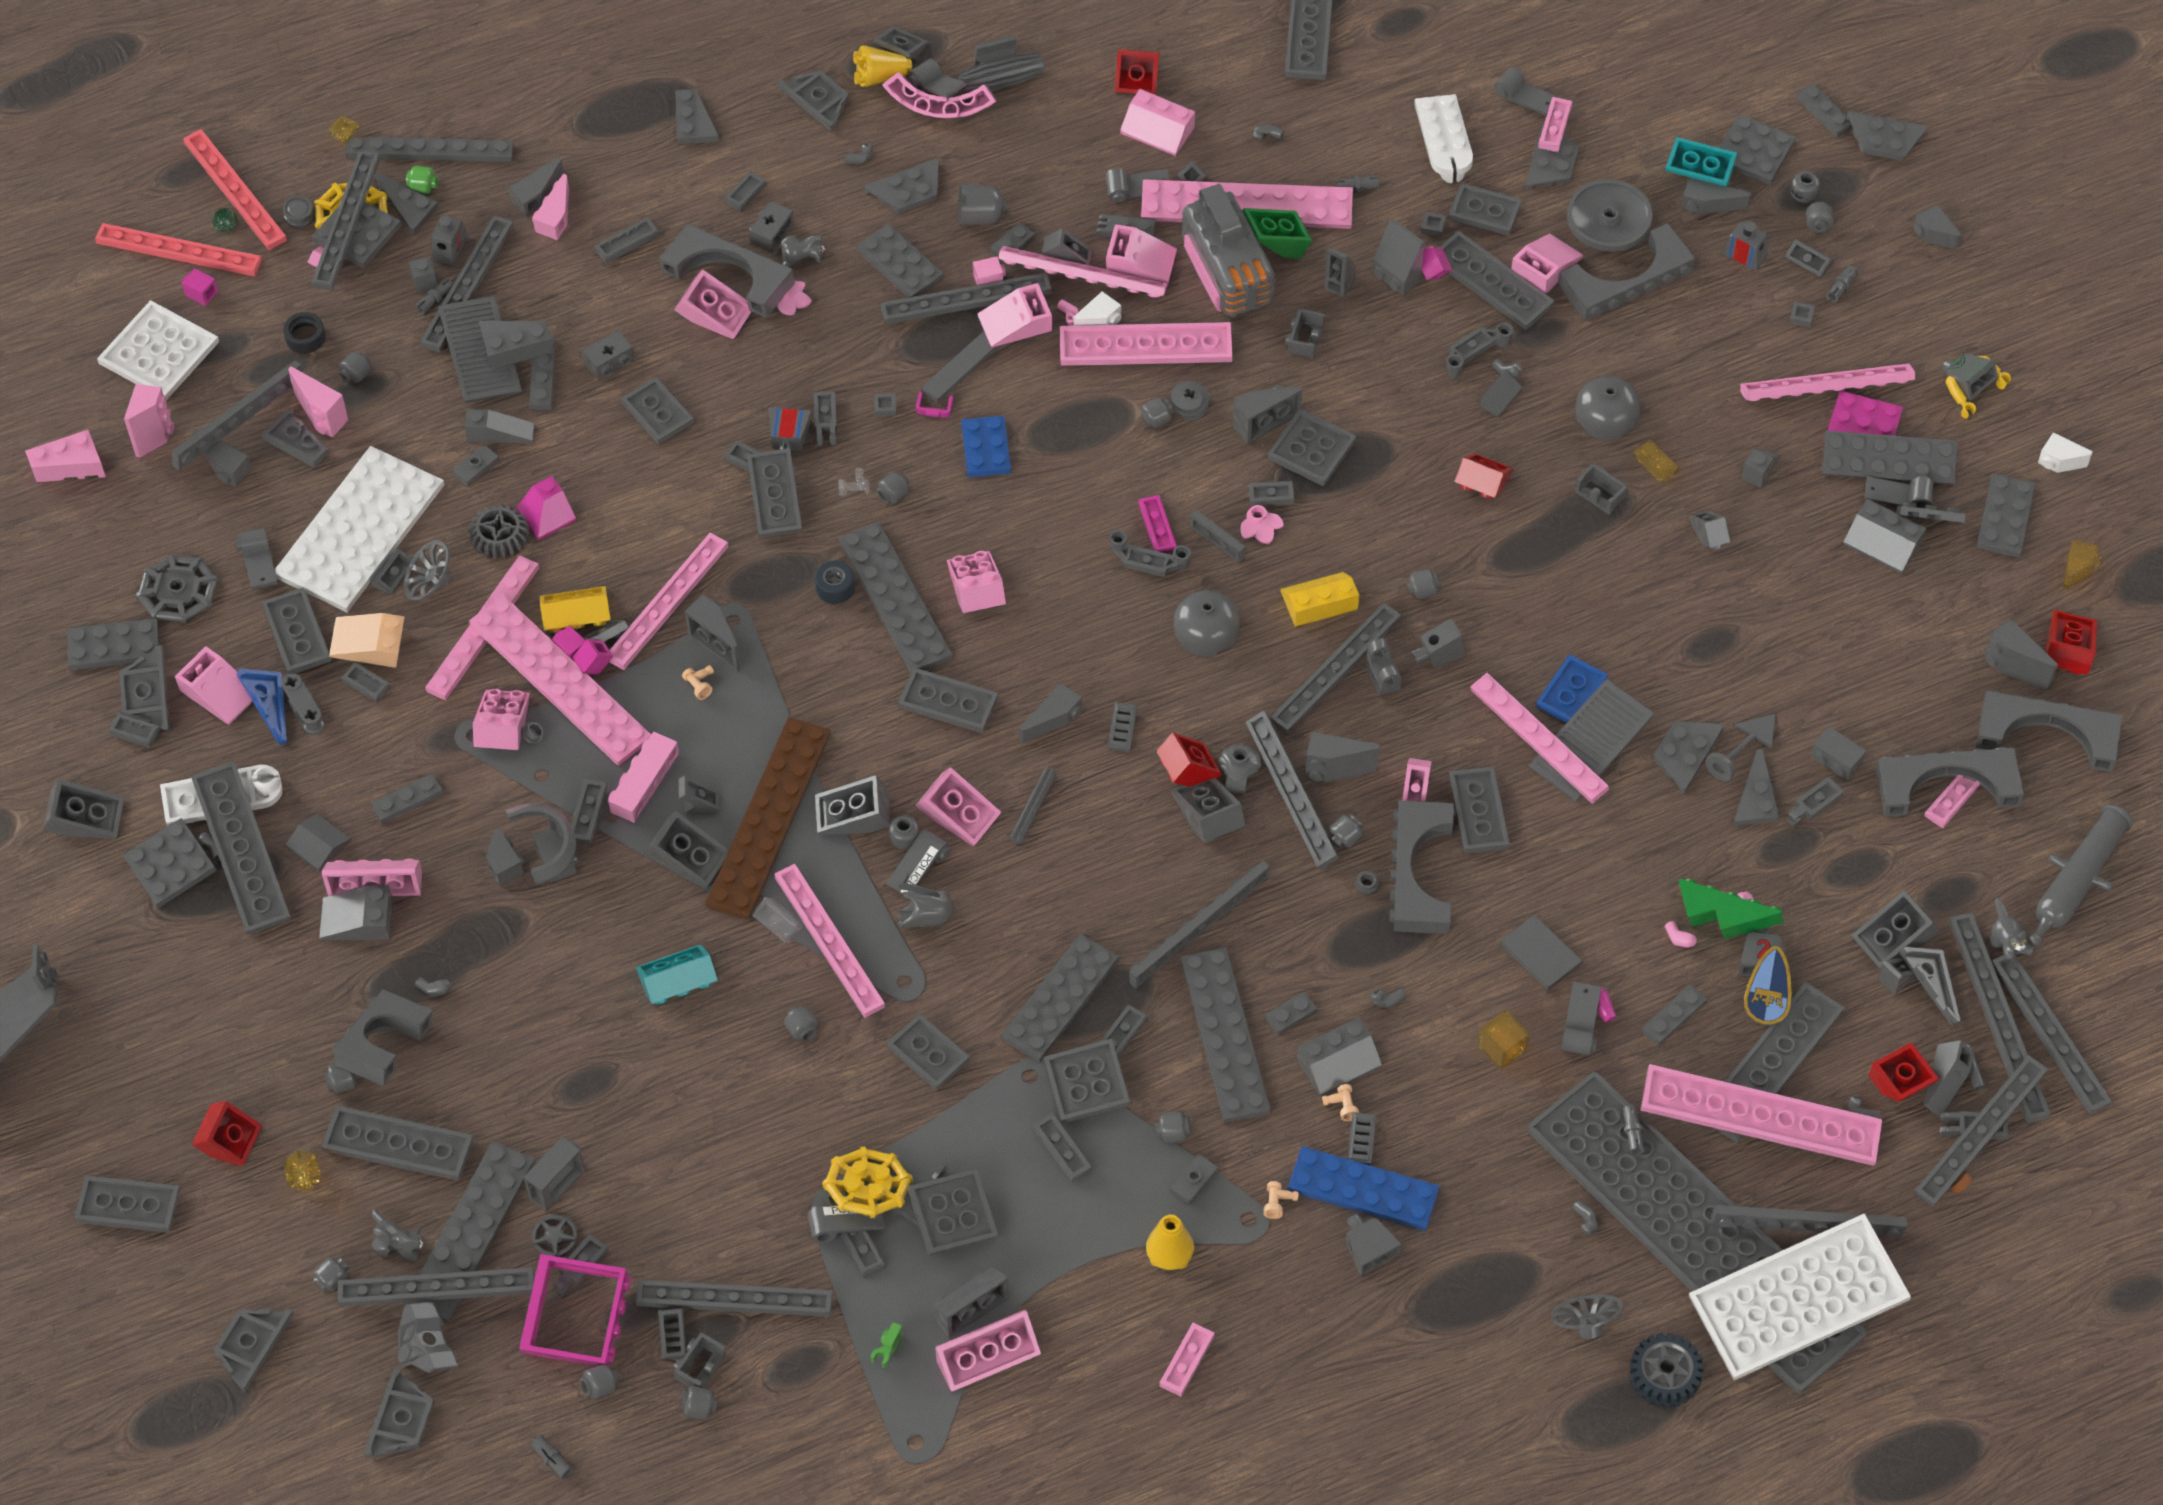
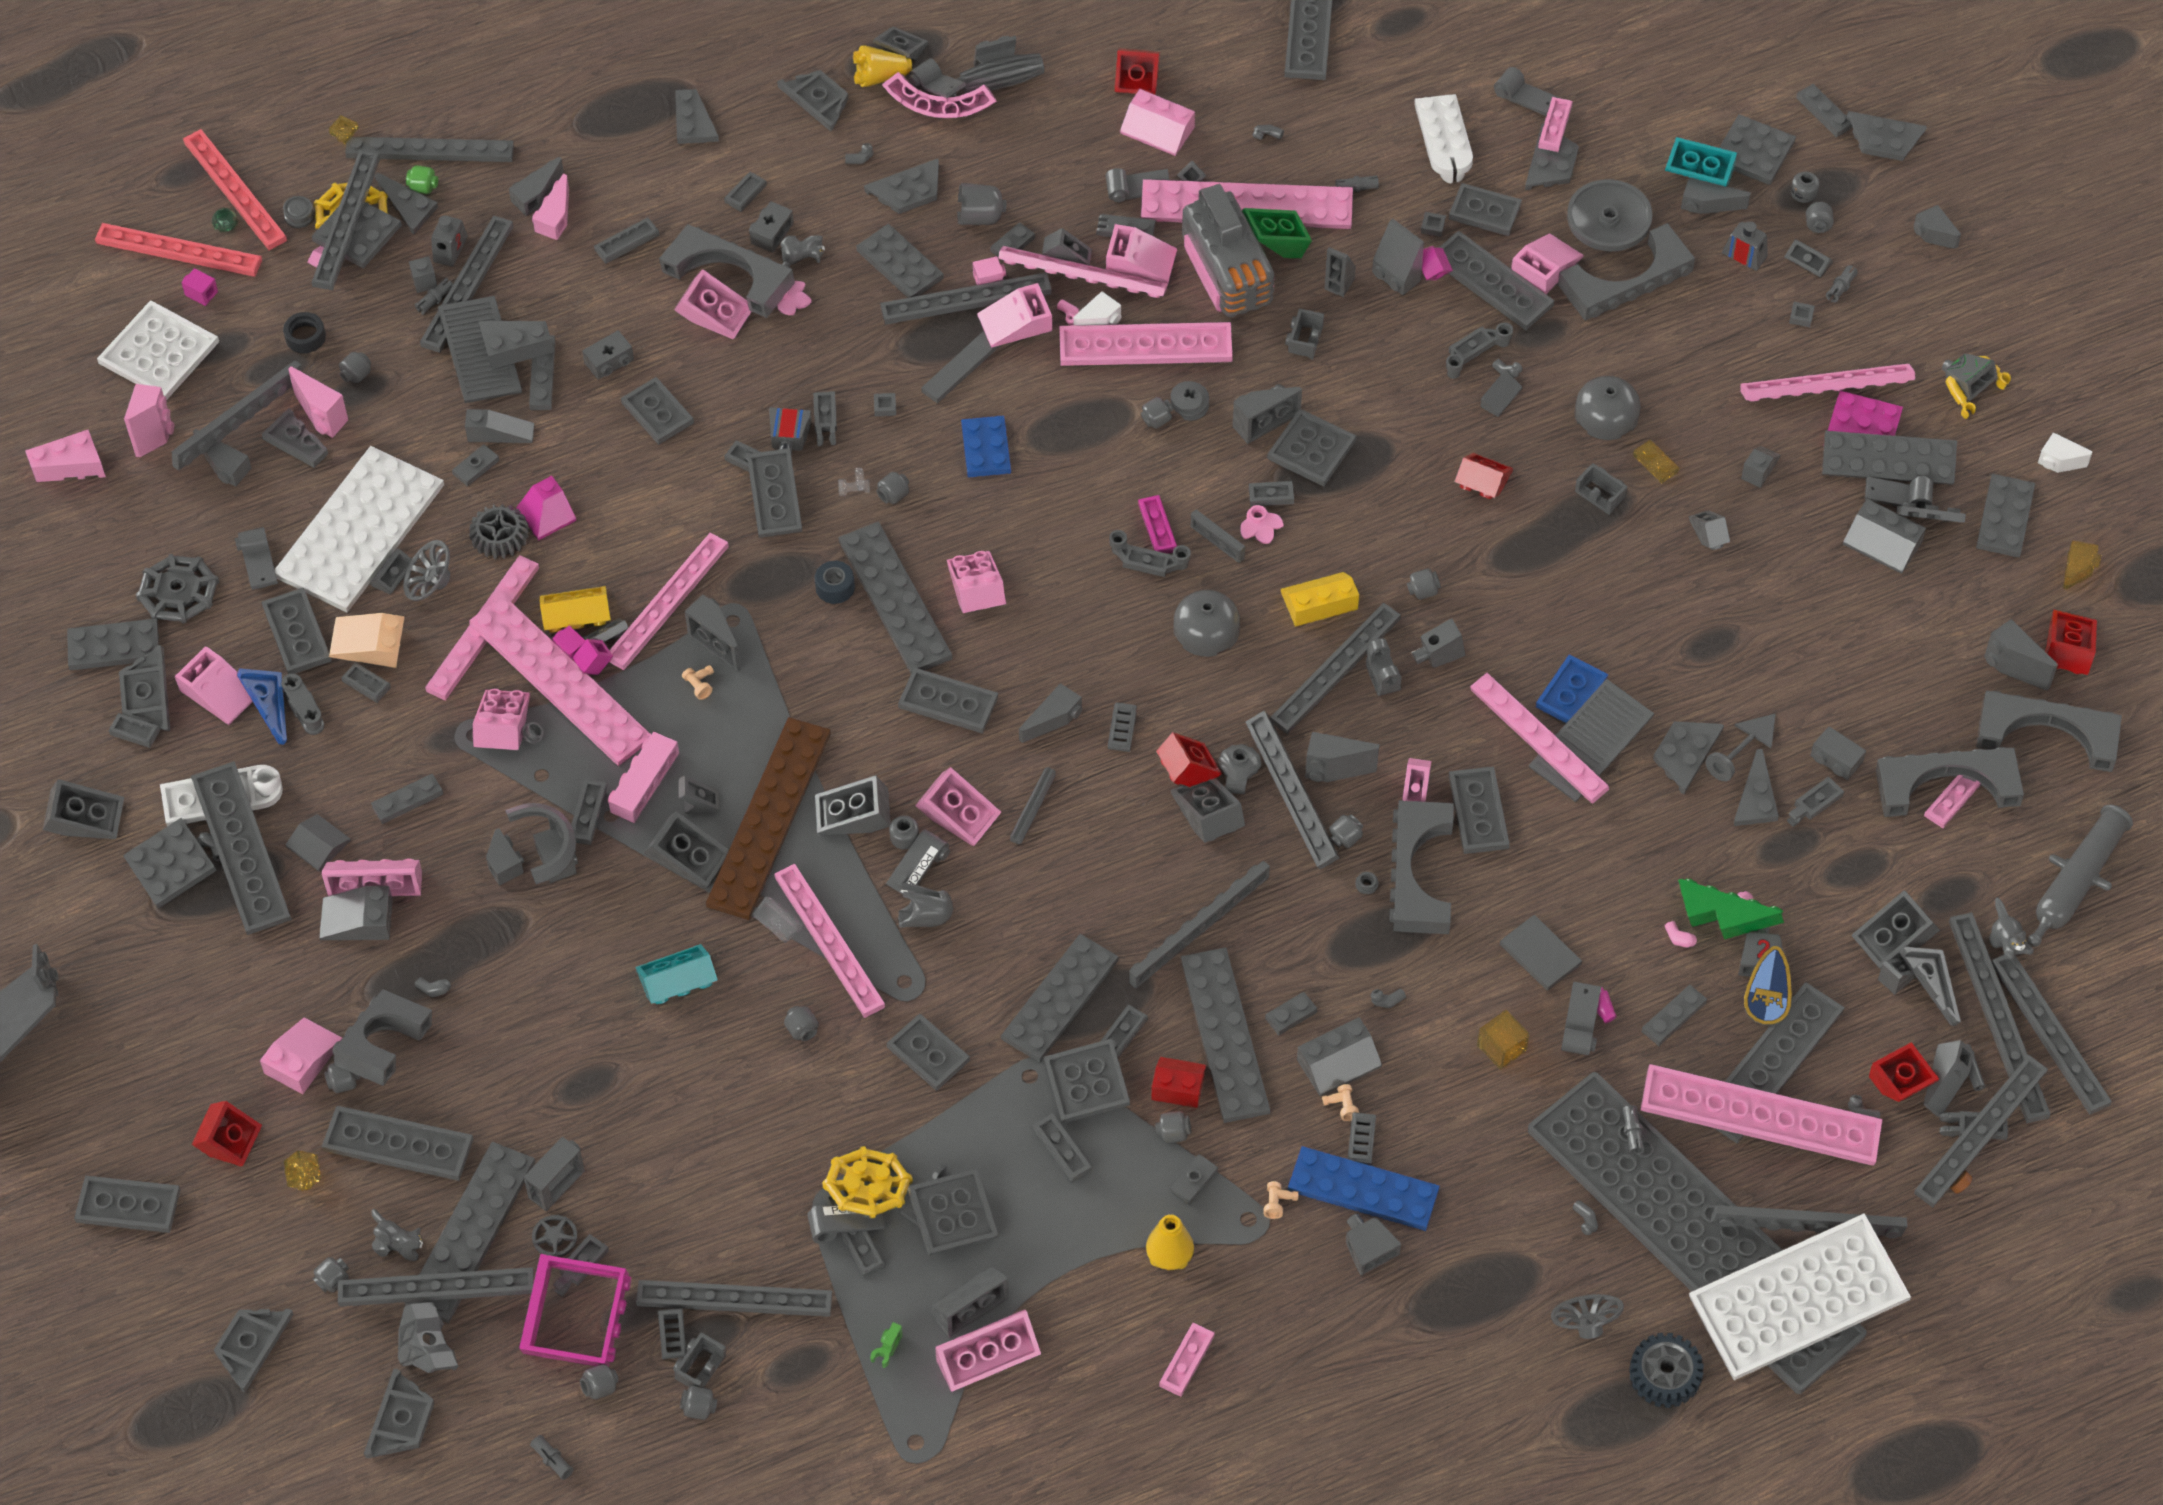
dark pink piece [916,392,954,418] -> none
none -> bright pink slope [260,1018,343,1094]
none -> red slope [1151,1057,1207,1108]

